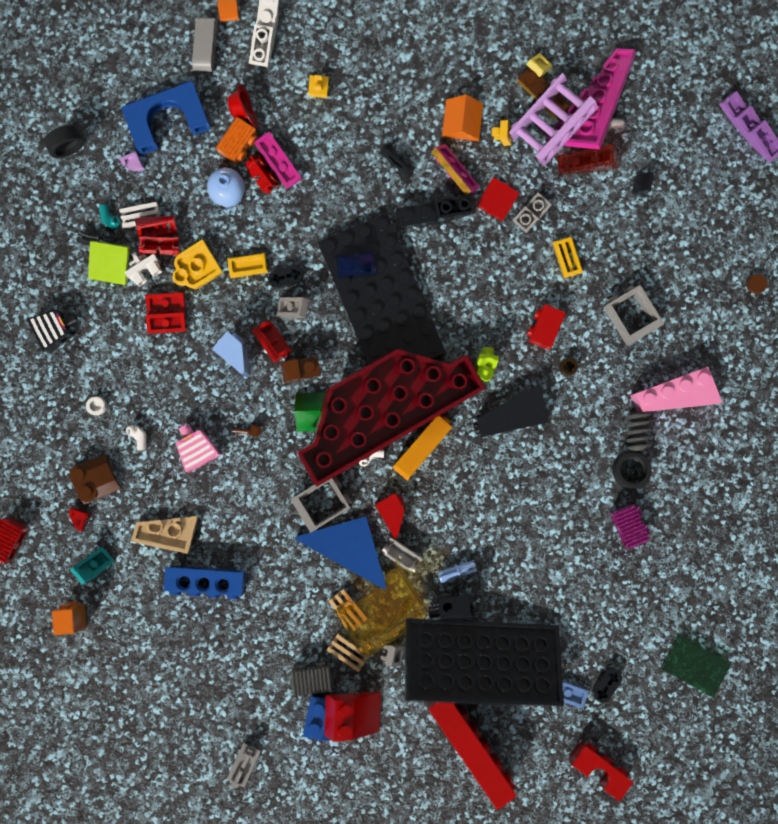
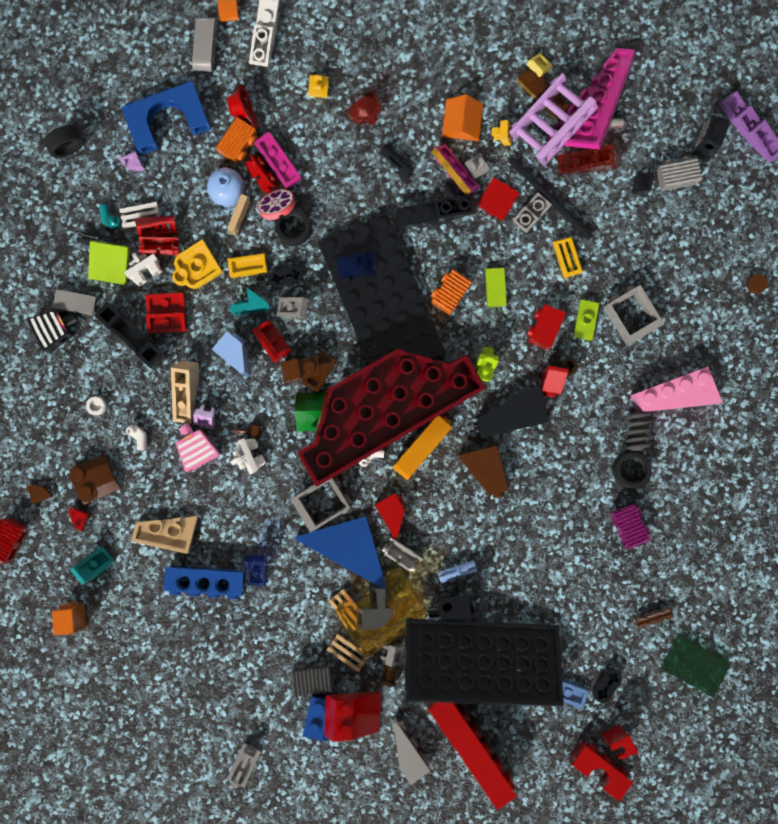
none -> reddish brown tile [26,485,53,504]
none -> light grey slope [52,289,96,316]
none -> black arch [94,301,168,370]
none -> tan slope [171,360,199,424]
none -> lavender tile [193,405,215,430]
none -> tan tile [227,194,250,236]
none -> teal slope [230,288,271,316]
none -> white hips [231,438,266,475]
none -> clear blue slope [244,555,268,586]
none -> tile [258,189,295,220]
none -> black tyre [275,208,312,246]
none -> reddish brown tile [302,350,337,393]
none -> clear red cylinder [344,89,383,126]
none -> dark grey brick [357,587,393,630]
none -> dark brown bush [379,662,400,687]
none -> light grey slope [394,717,431,785]
none -> orange brick [431,269,472,315]
none -> reddish brown slope [458,446,509,498]
none -> light grey tile [464,153,490,180]
none -> lime tile [485,268,507,307]
none -> black bar [508,157,593,241]
none -> slope [540,366,569,398]
none -> lime plate [573,300,599,341]
none -> red hinge [601,724,639,759]
none -> reddish brown axle [635,607,673,628]
none -> light grey brick [656,156,702,192]
none -> black torso [692,115,730,161]

